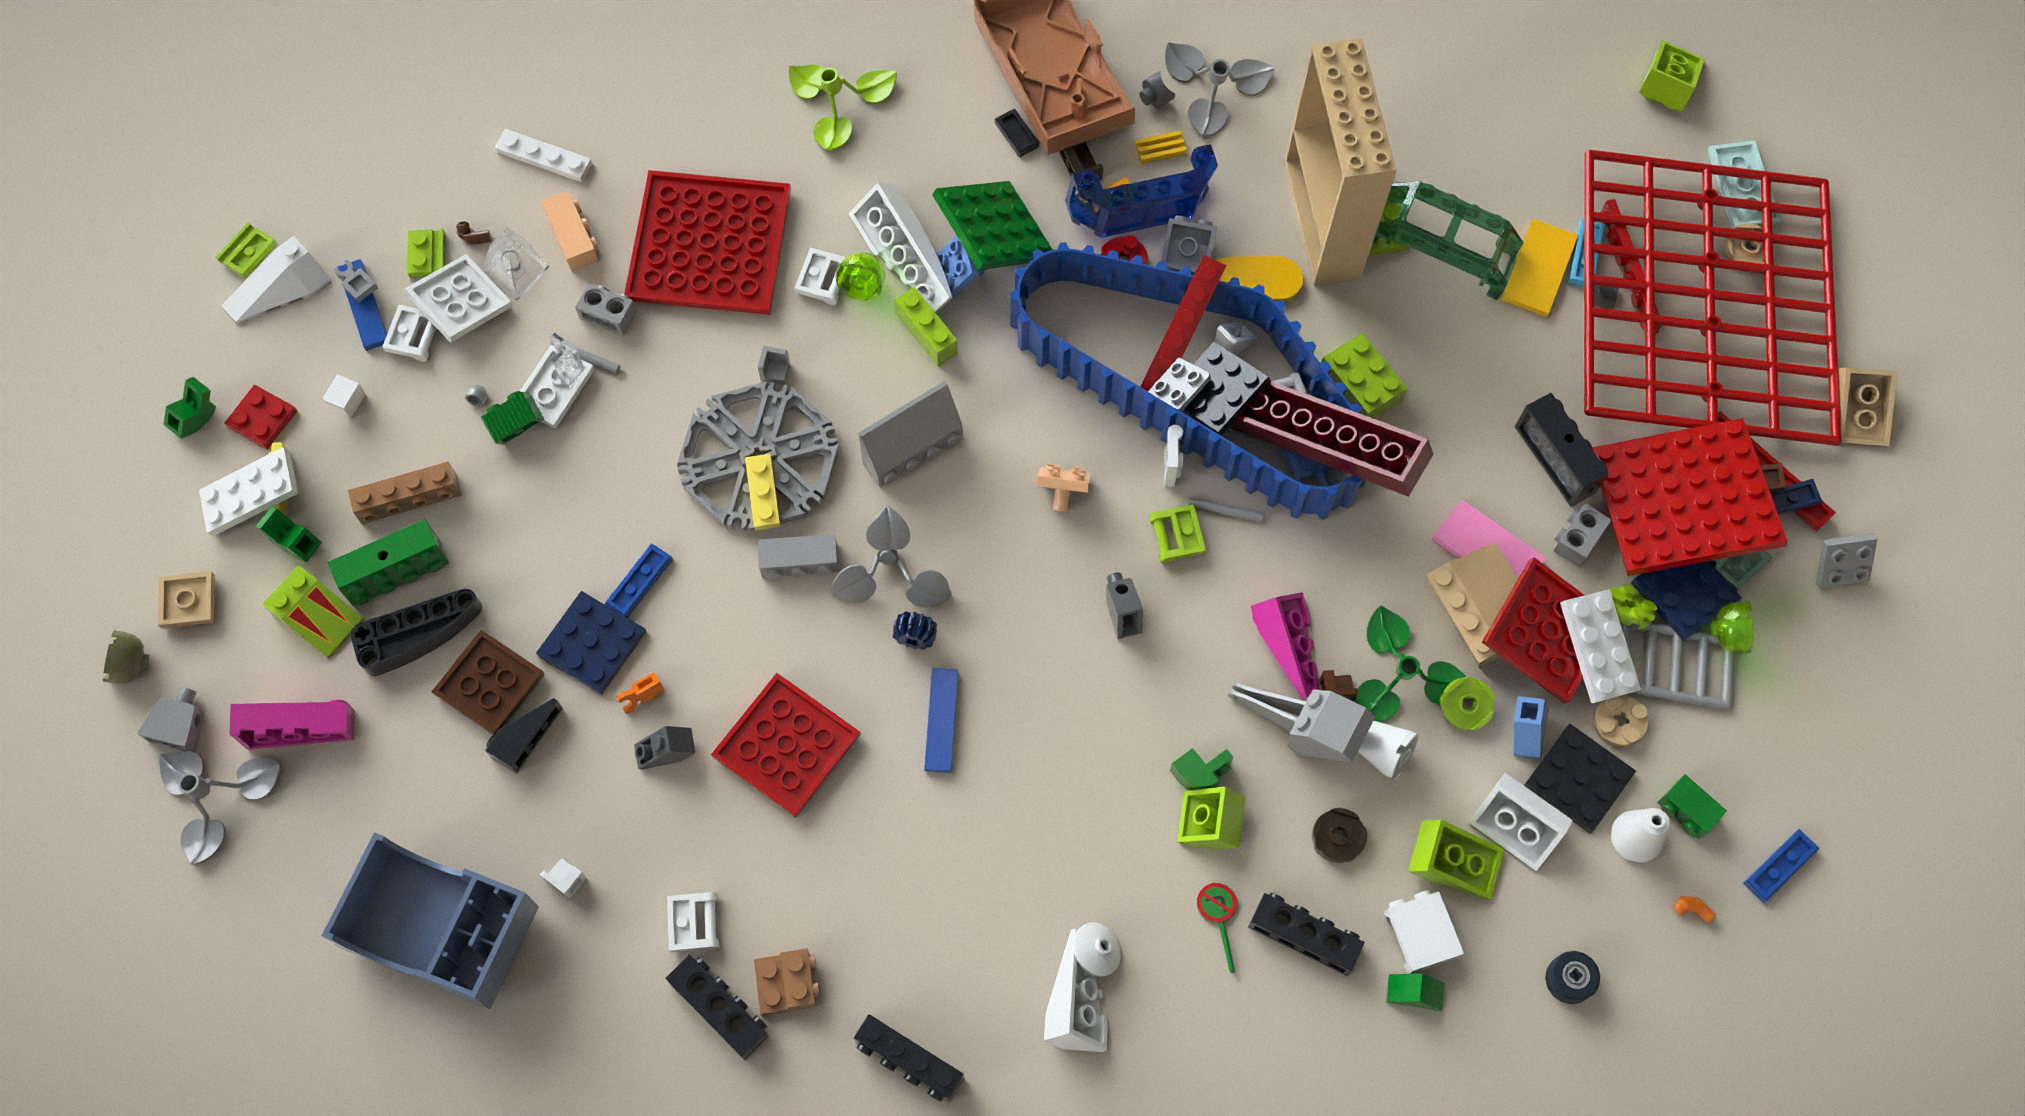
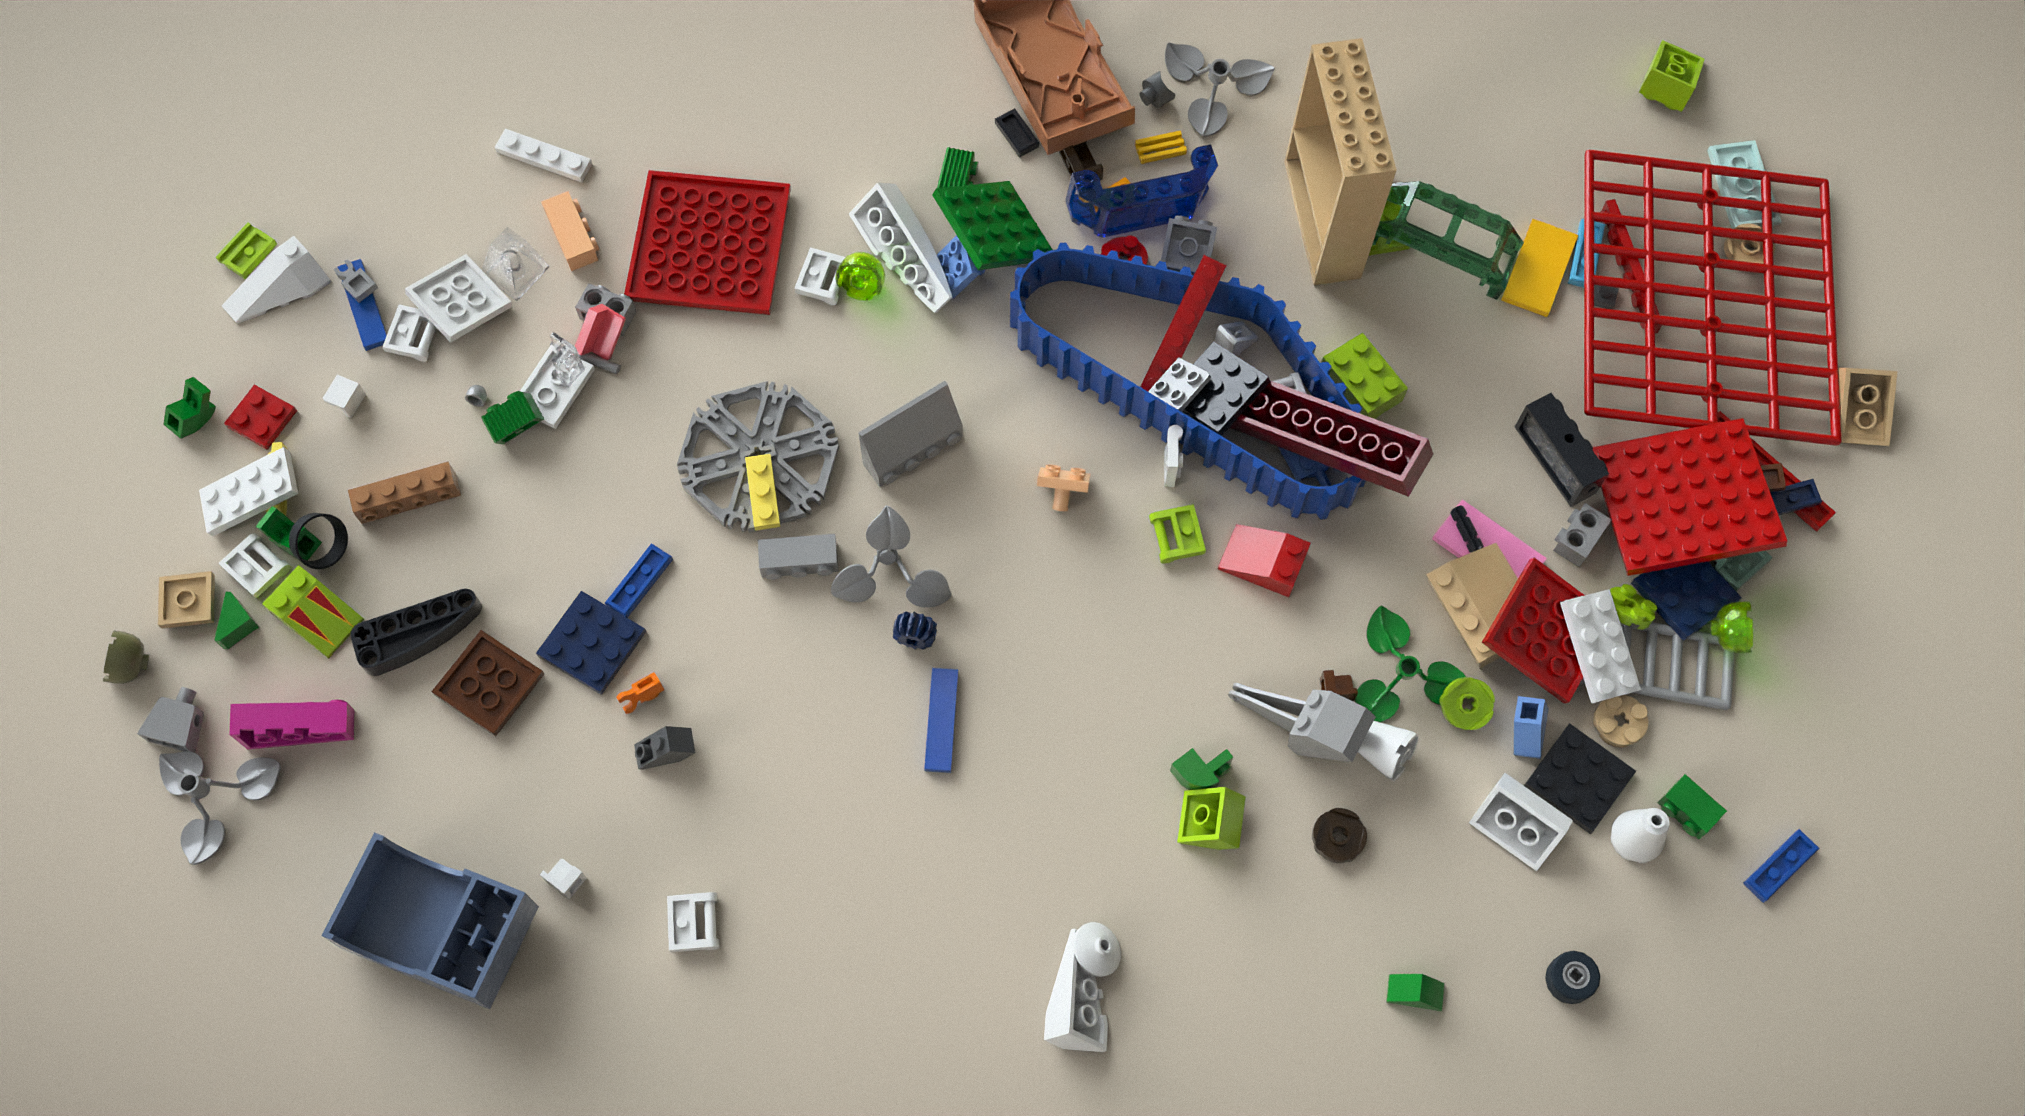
green brick [327,518,449,606] -> none
lime plate [407,228,445,278] -> none
reddish brown arm [456,221,491,245] -> none
black slope [485,698,563,774] -> none
black brick [665,954,769,1061] -> none
red plate [711,672,861,818] -> none
medium nougat plate [754,948,820,1016] -> none
light grey panel [758,346,790,385] -> none
lime plant [789,65,897,151] -> none
black brick [854,1014,964,1103] -> none
lime brick [894,287,958,366] -> none
dark grey torso [1106,572,1143,639] -> none
light grey bar [1188,497,1264,523] -> none
piece [1197,883,1237,973] -> none
yellow tile [1216,256,1303,302] -> none
black brick [1248,893,1365,977] -> none
dark pink wedge [1250,592,1320,699] -> none
white panel [1384,890,1464,974] -> none
lime slope [1408,819,1504,900] -> none
orange arm [1674,896,1716,923] -> none
light grey plate [1816,533,1878,588] -> none
none -> green slope [214,591,259,649]
none -> white plate [219,533,291,599]
none -> black tyre [289,513,348,569]
none -> coral panel [573,304,626,360]
none -> green brick [937,147,979,188]
none -> slope [1218,524,1311,598]
none -> black axle [1450,505,1484,553]

